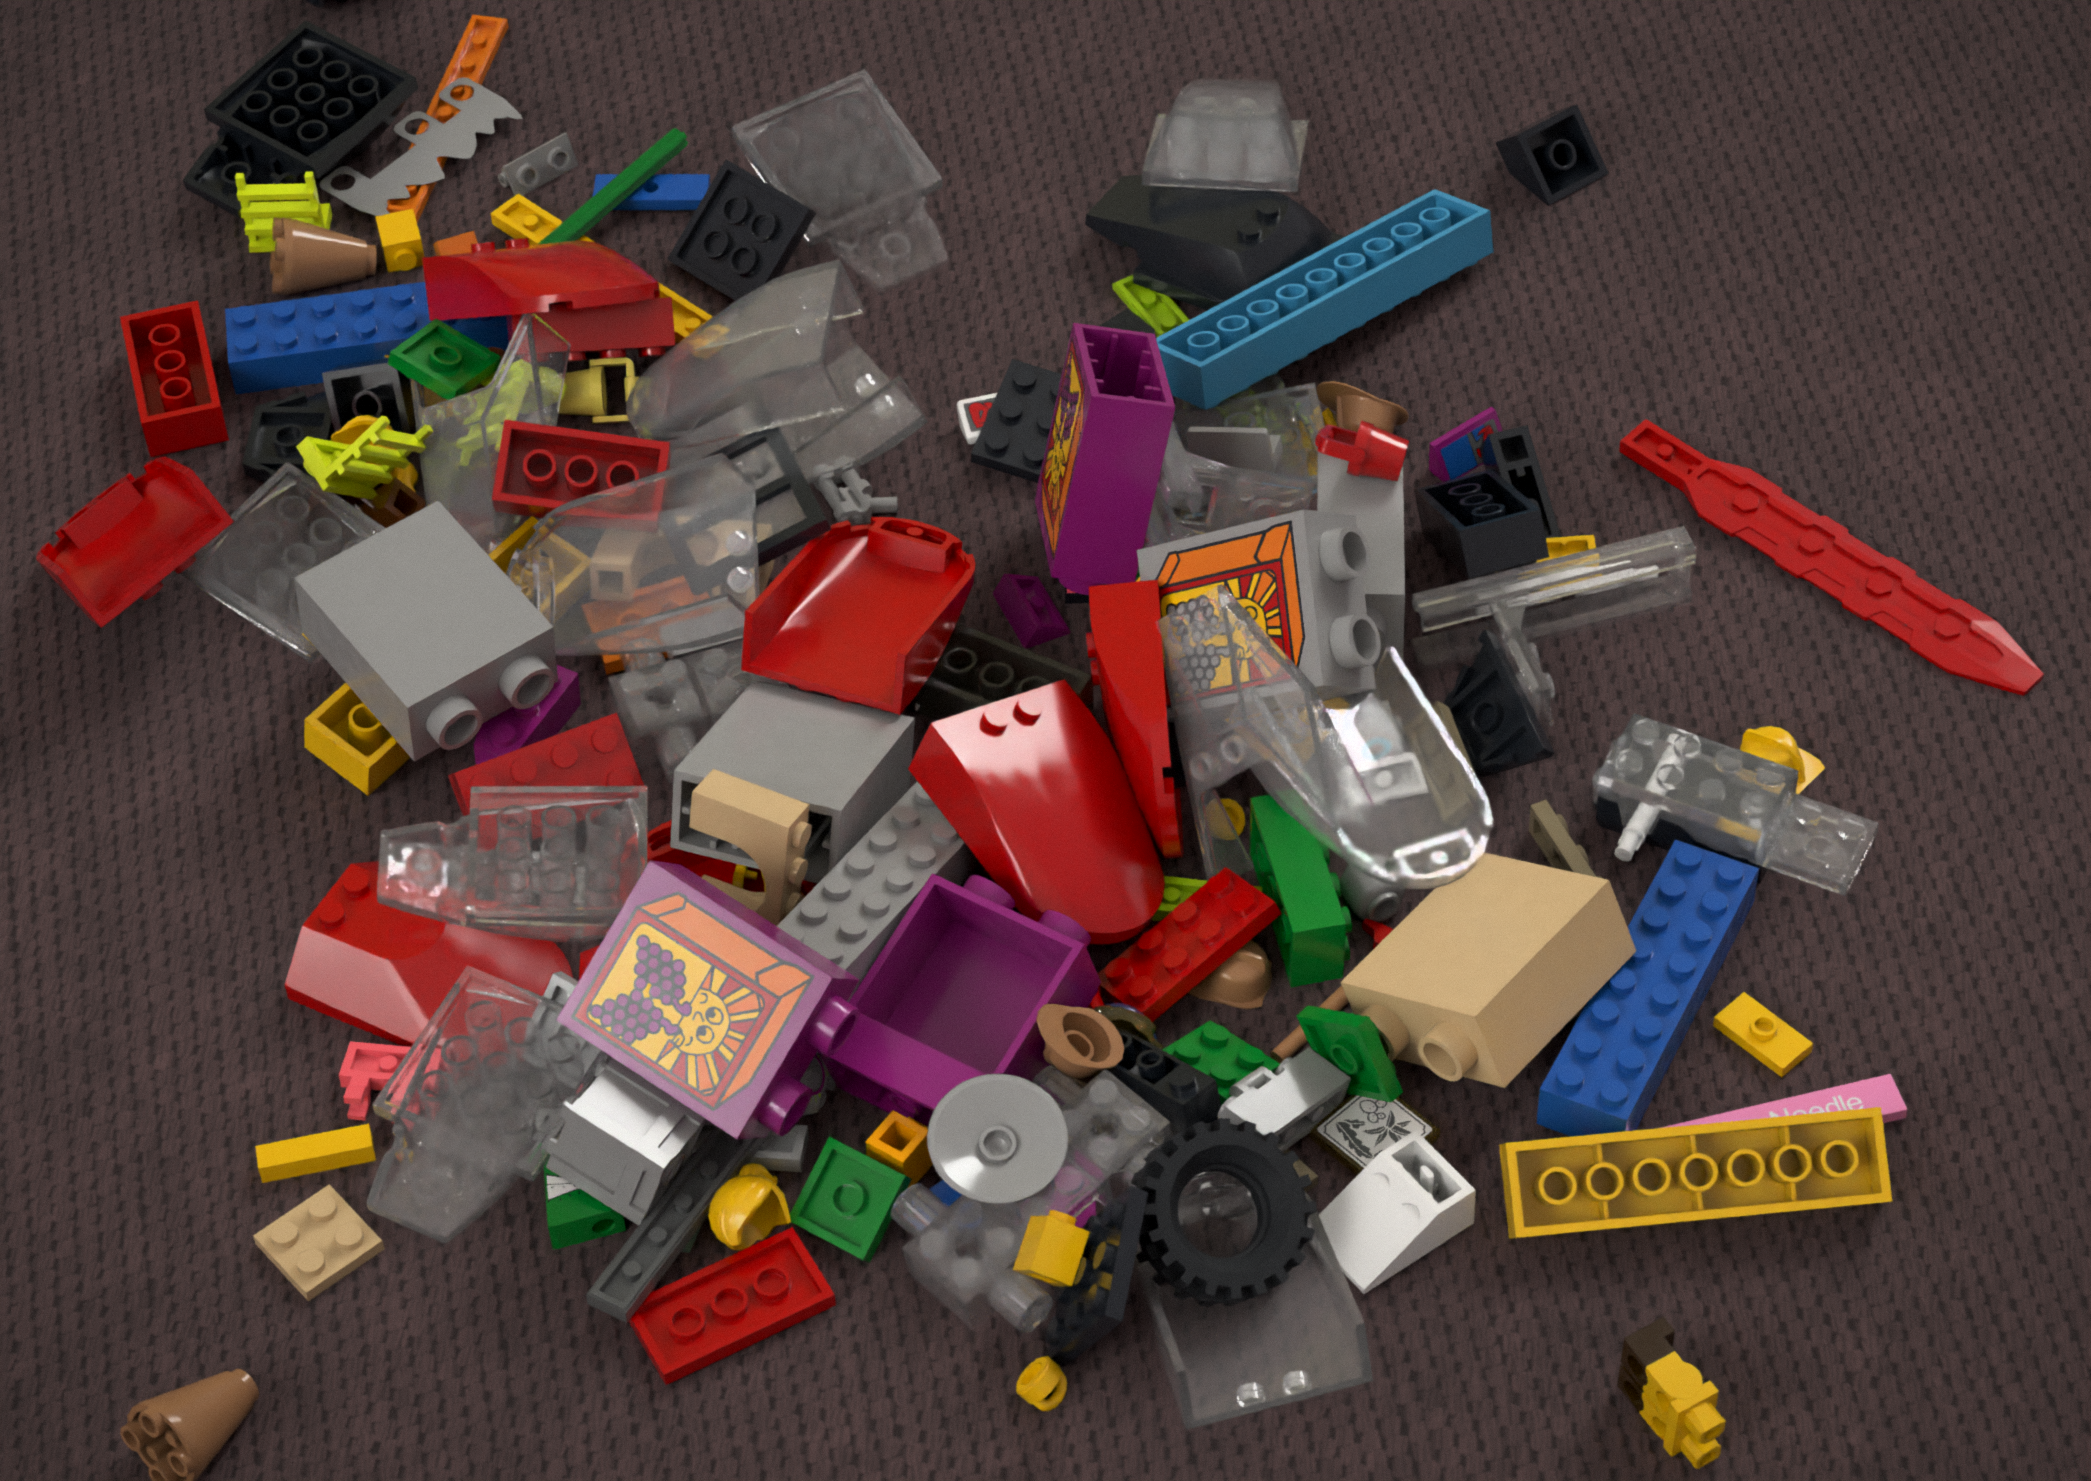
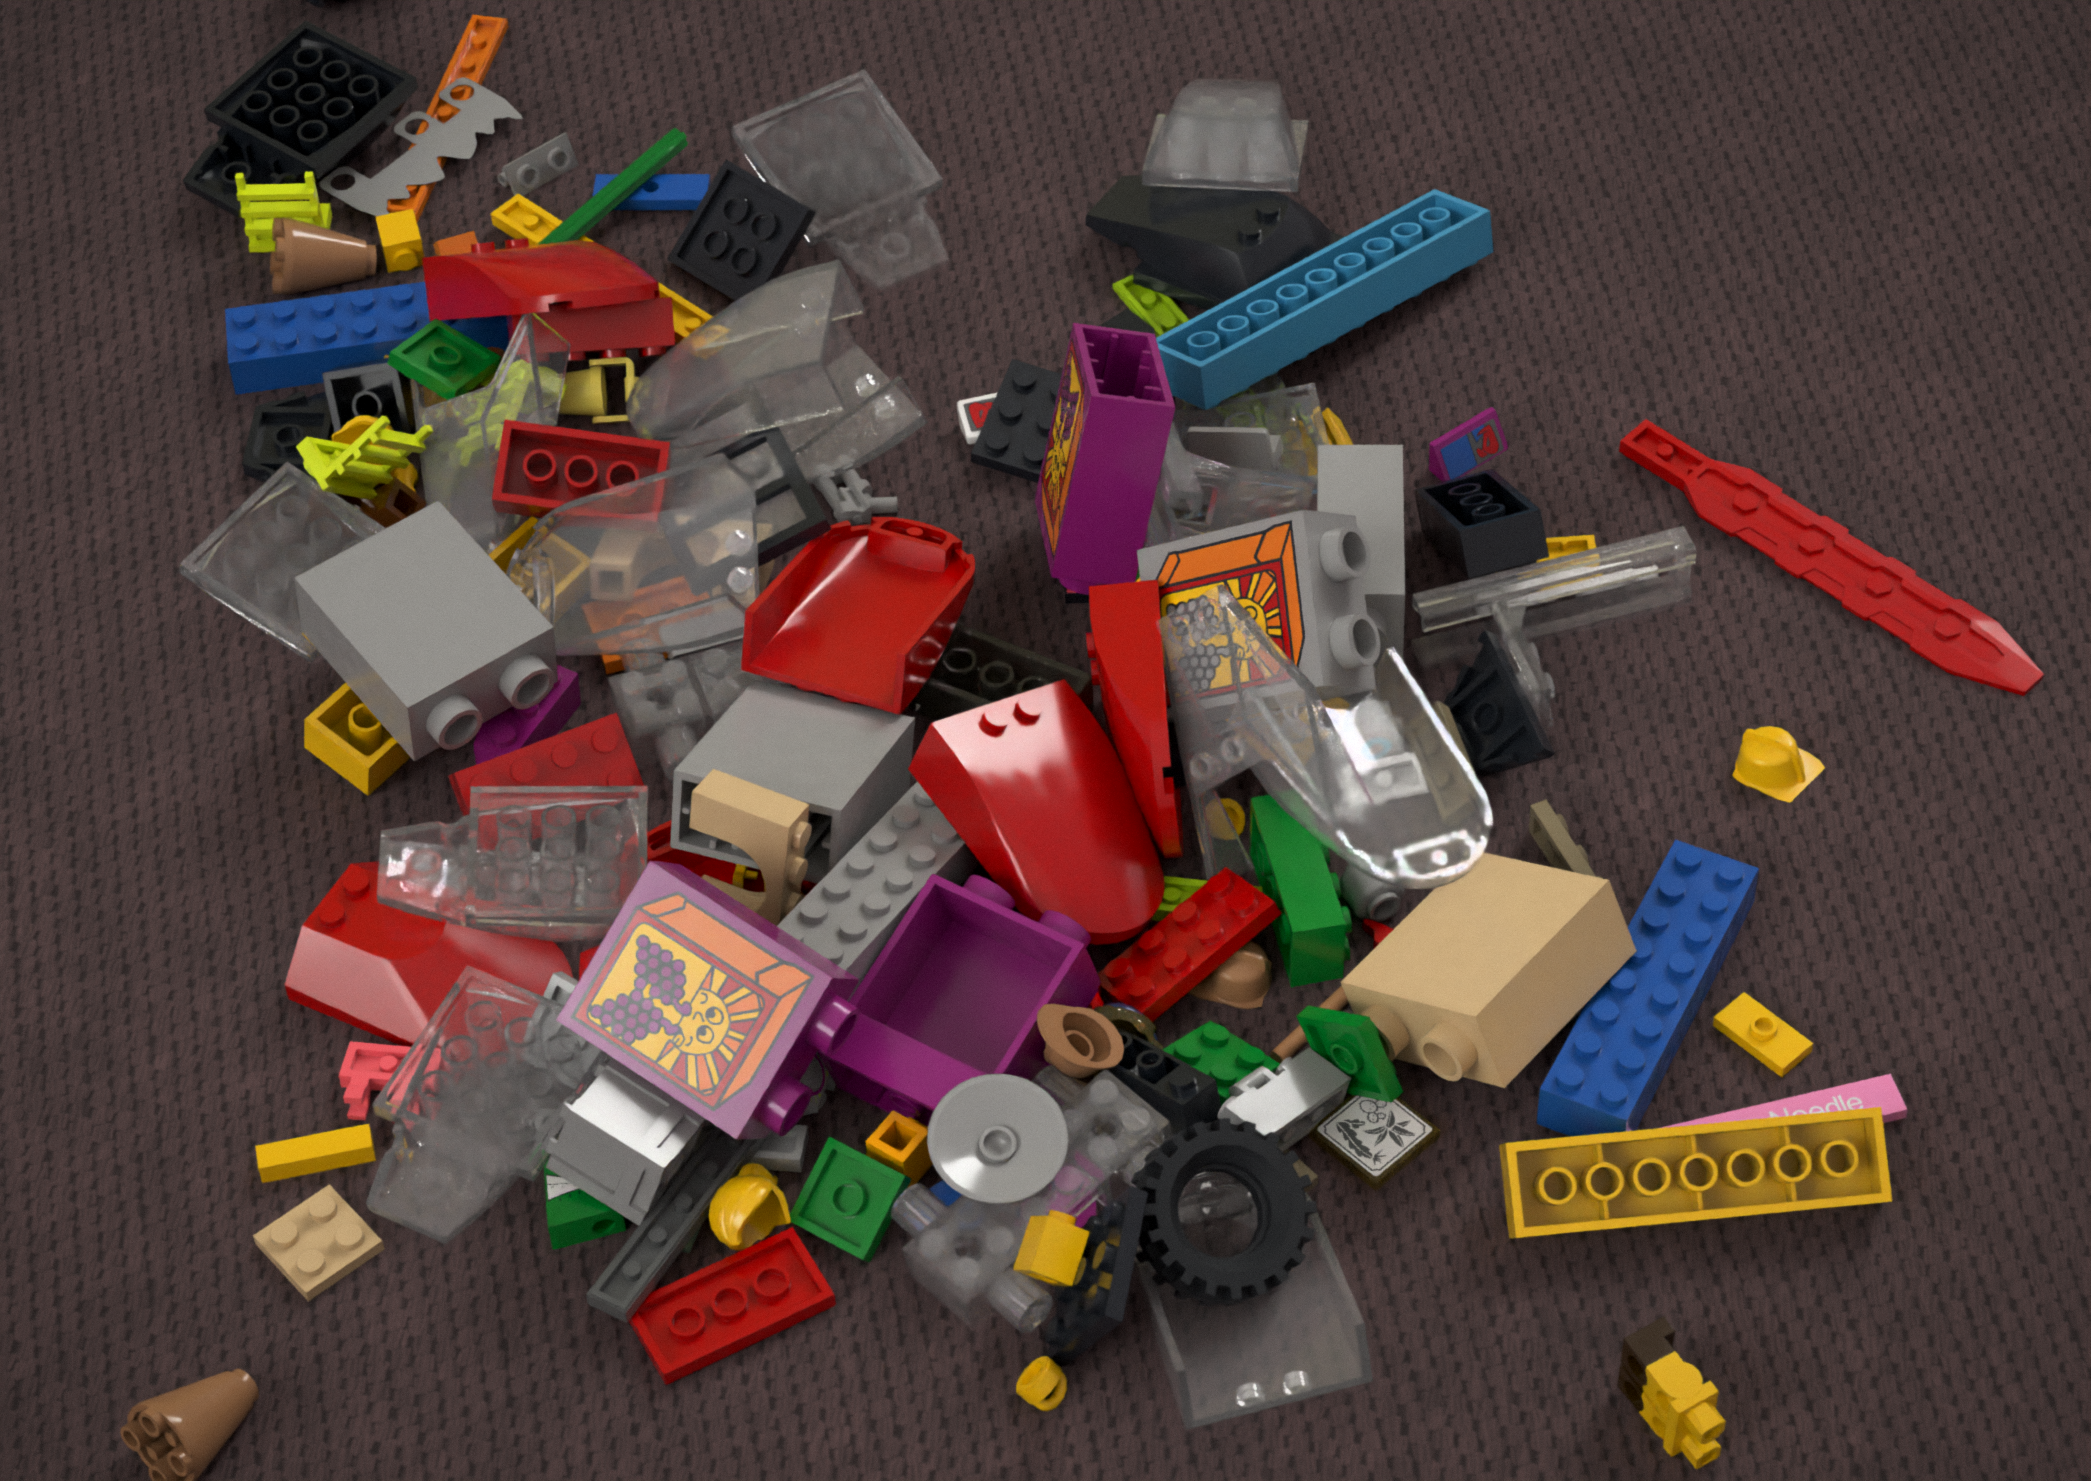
red windscreen [36,456,234,628] -> none
red brick [120,300,229,457] -> none
magenta slope [993,574,1070,649] -> none
white slope [1307,1130,1476,1294] -> none
medium nougat piece [1315,381,1409,433] -> none
red piece [1315,421,1409,481] -> none
black slope [1479,425,1561,538] -> none
black slope [1495,104,1609,206] -> none
clear piece [1592,713,1879,896] -> none

